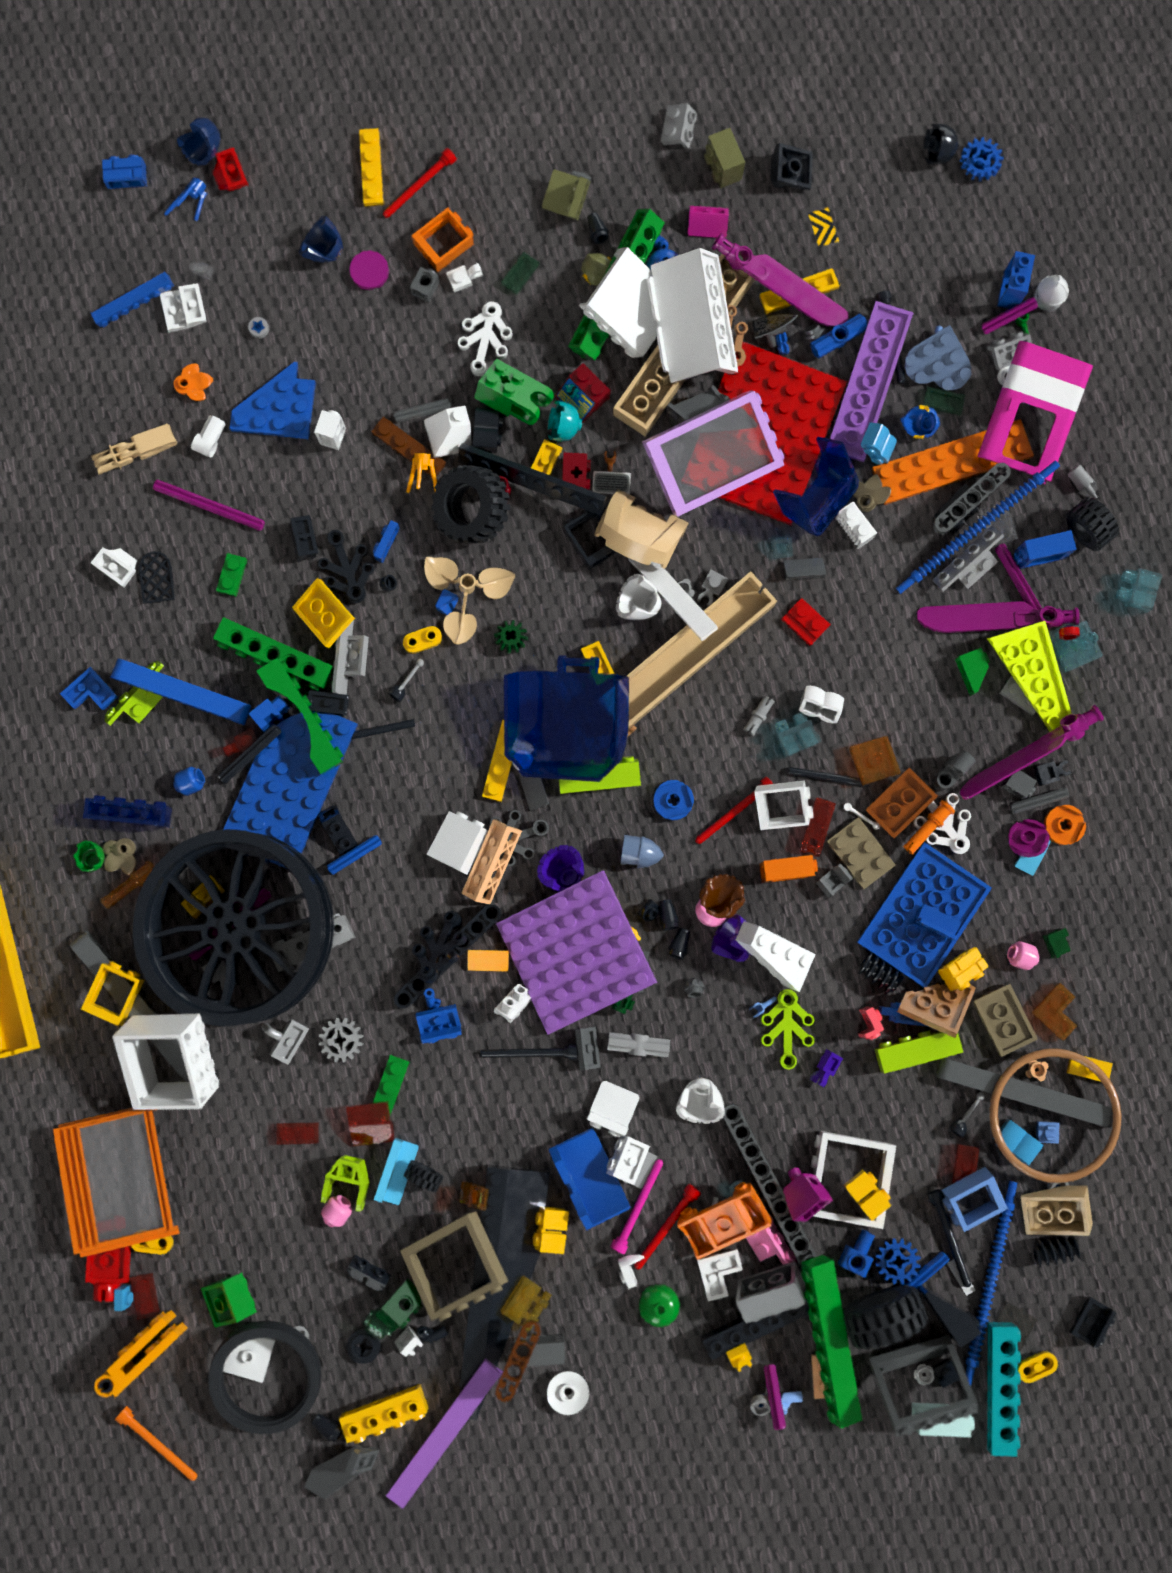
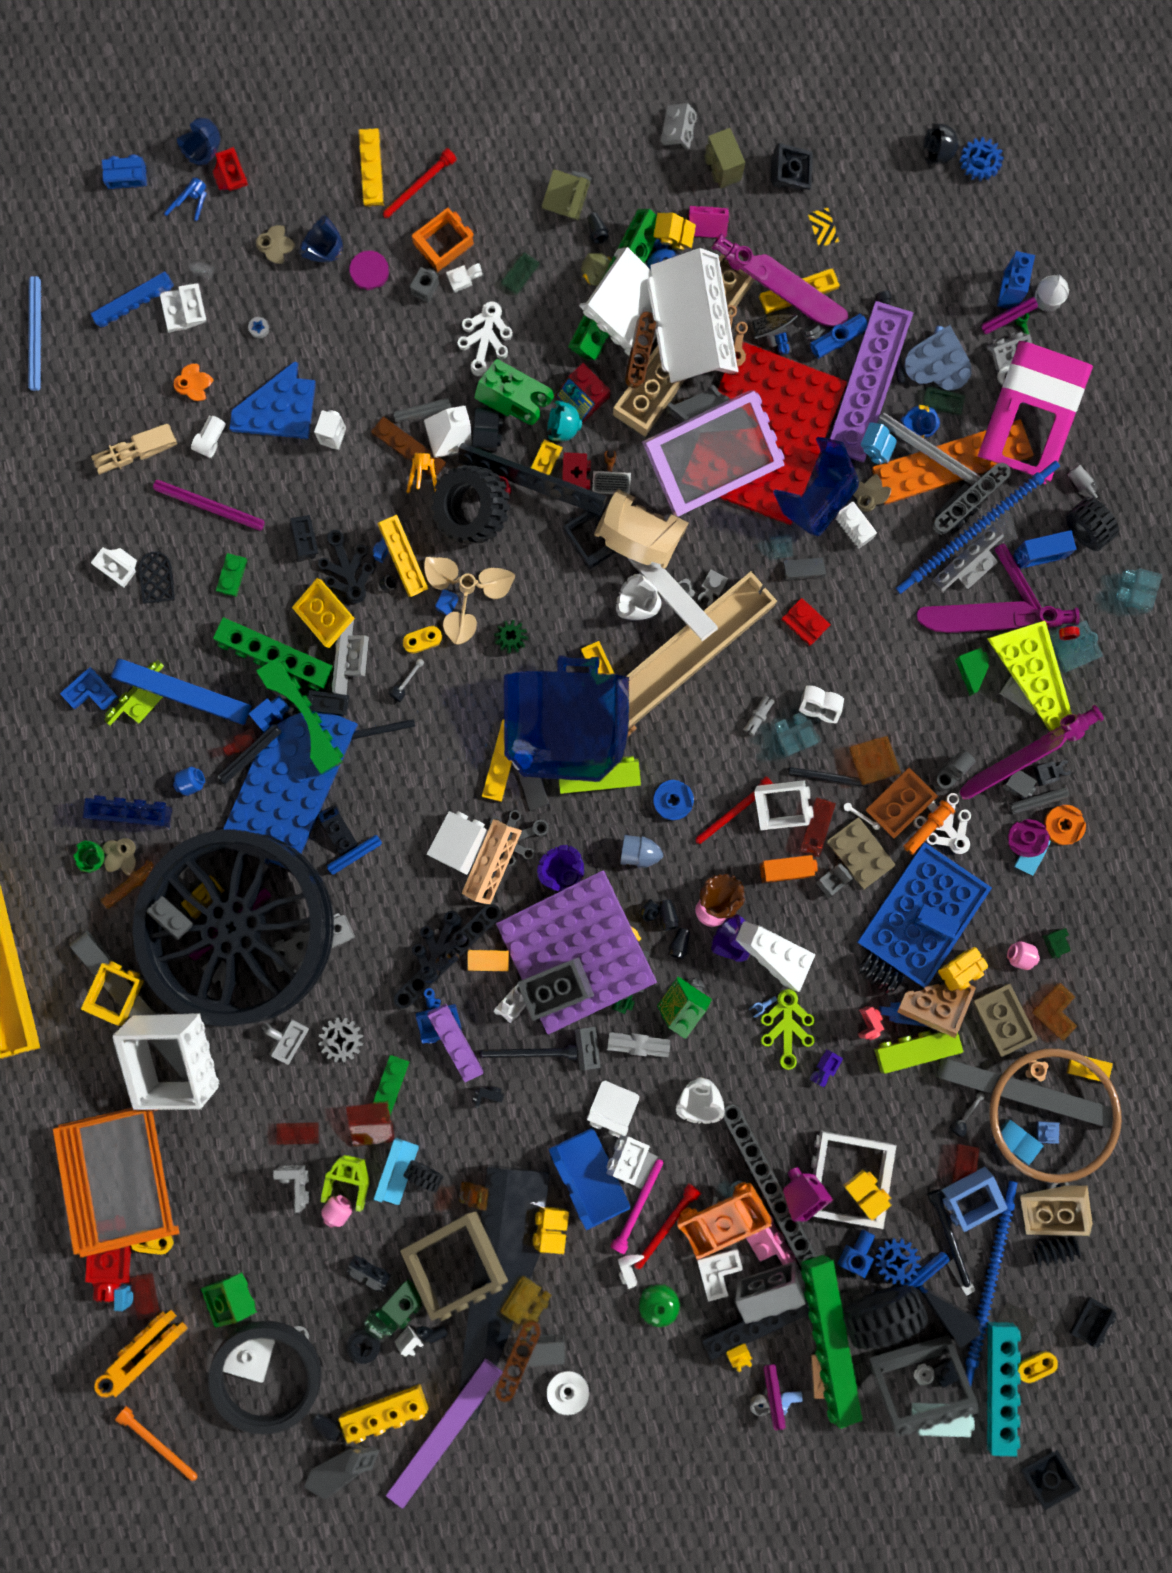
none -> medium blue axle [28,276,41,391]
none -> dark grey plate [147,896,193,940]
none -> dark tan plate [256,225,295,264]
none -> light grey bracket [274,1165,309,1213]
none -> yellow plate [377,515,428,597]
none -> medium lavender plate [428,1004,483,1082]
none -> black bracket [472,1085,505,1108]
none -> dark grey brick [517,958,594,1021]
none -> reddish brown beam [625,312,656,388]
none -> yellow piece [653,213,696,251]
none -> green slope [657,977,712,1039]
none -> light grey axle [878,413,981,485]
none -> black slope [1021,1450,1081,1511]

